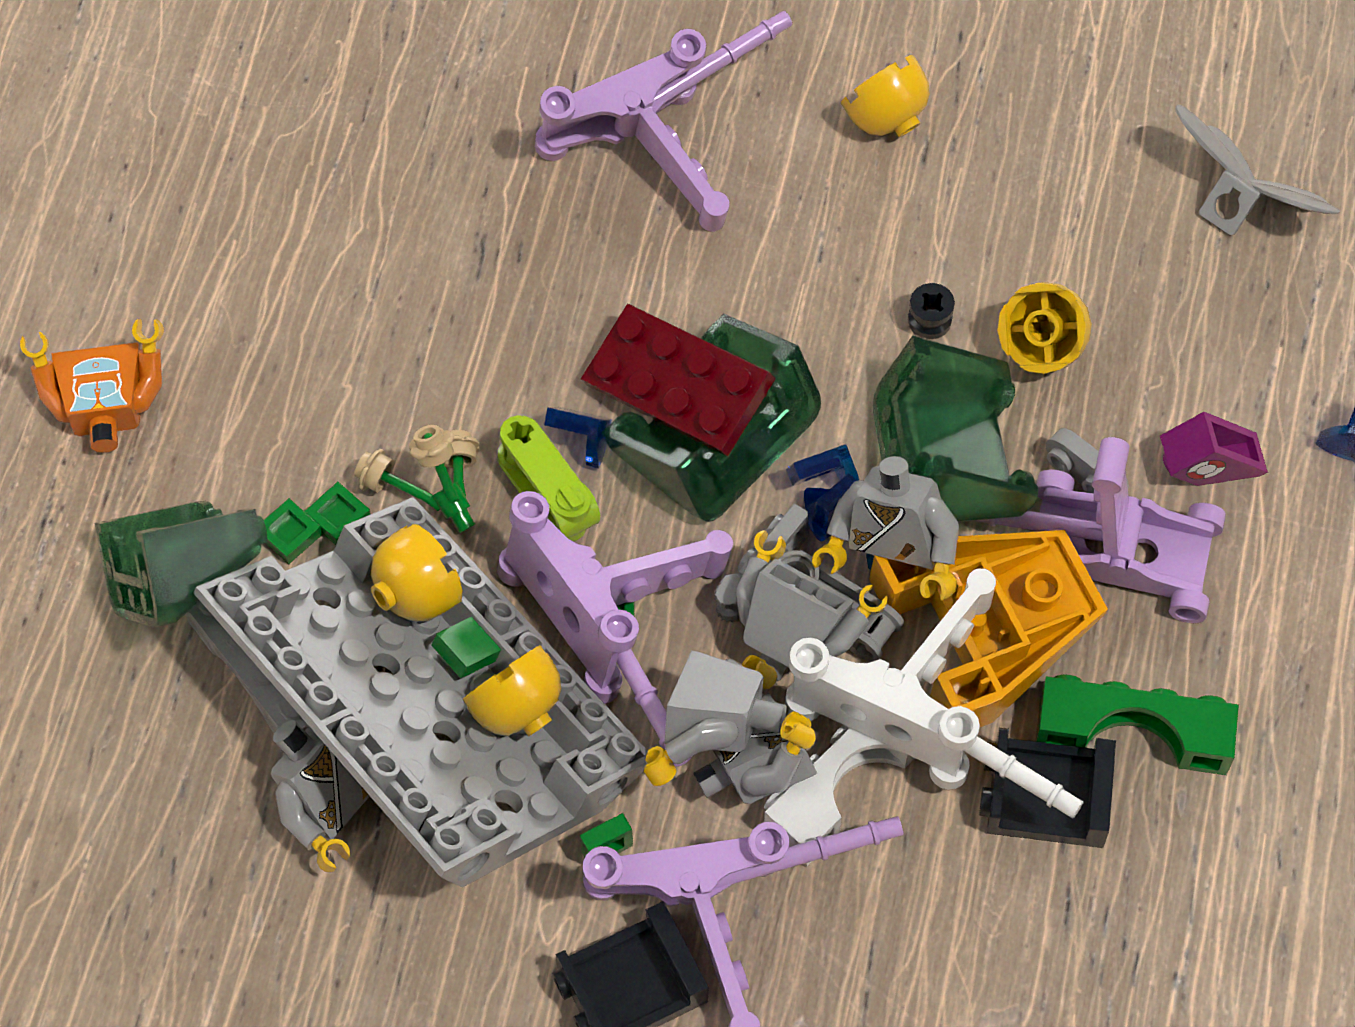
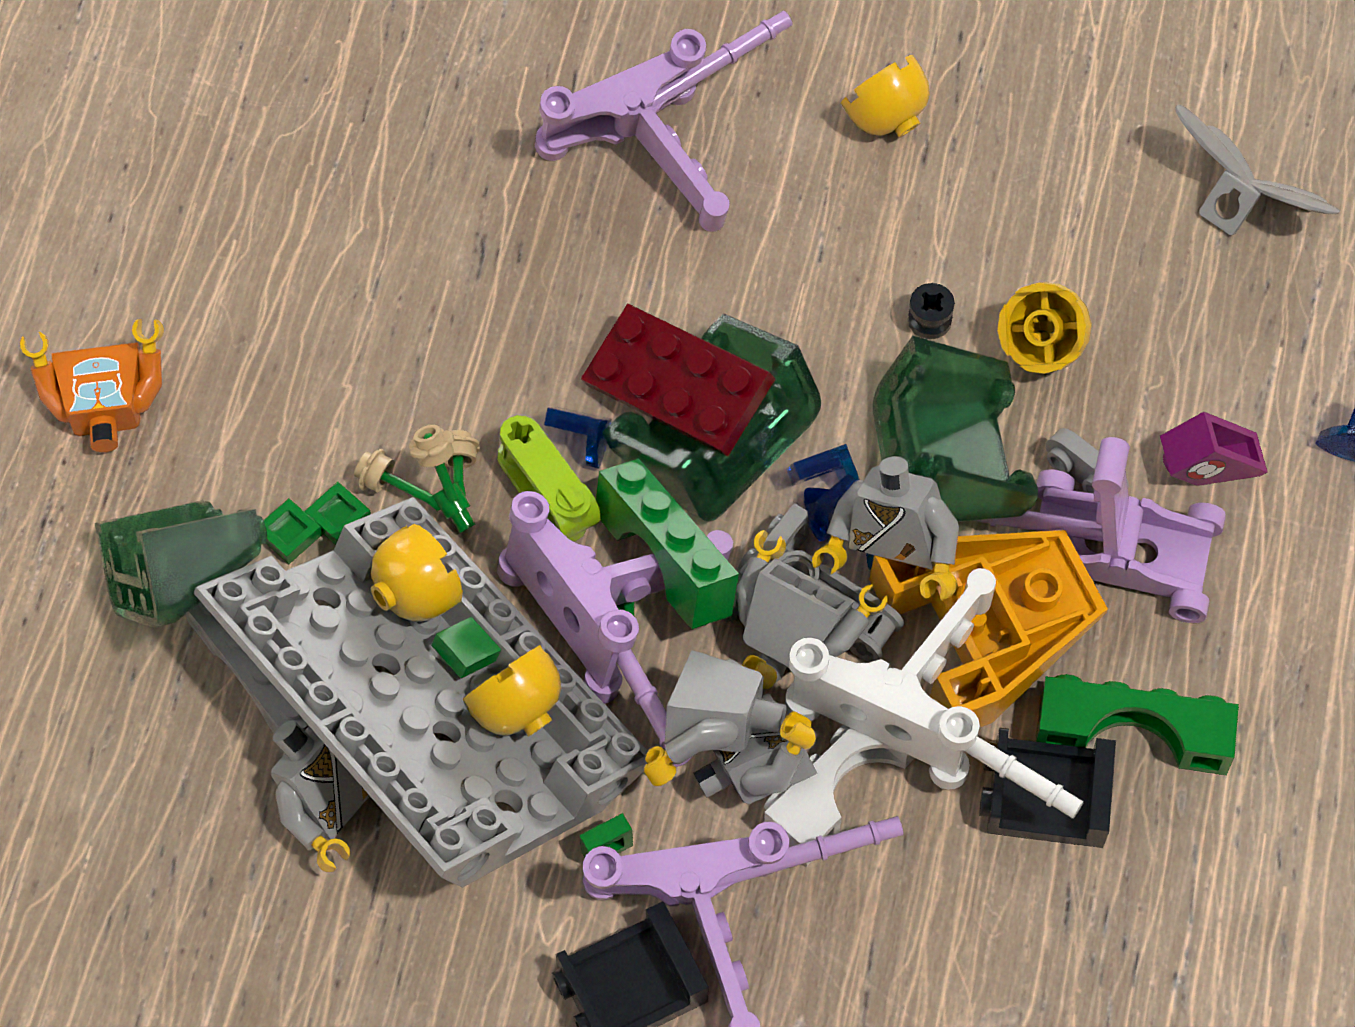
none -> green arch [595,458,739,630]

